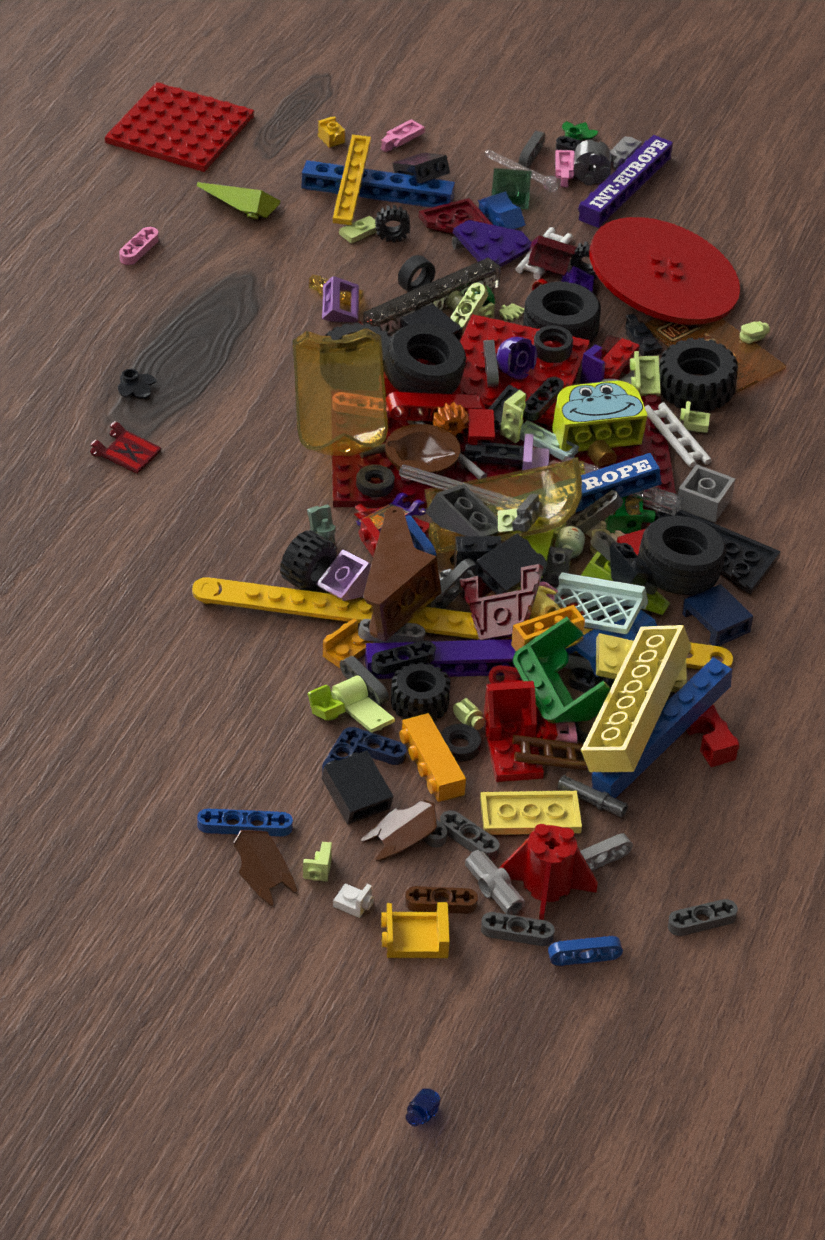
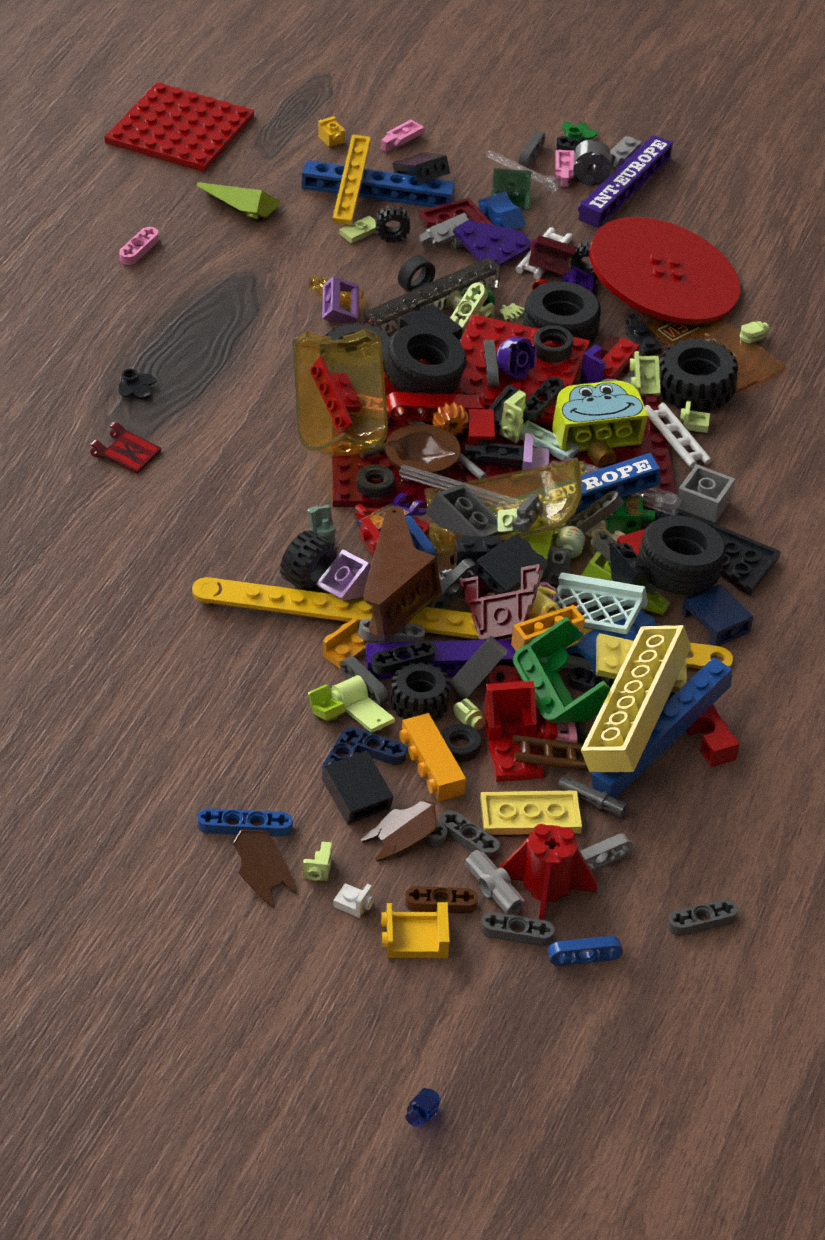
none -> red bracket [310,356,362,436]
none -> light grey hinge [419,213,468,248]
none -> dark grey beam [450,635,508,700]

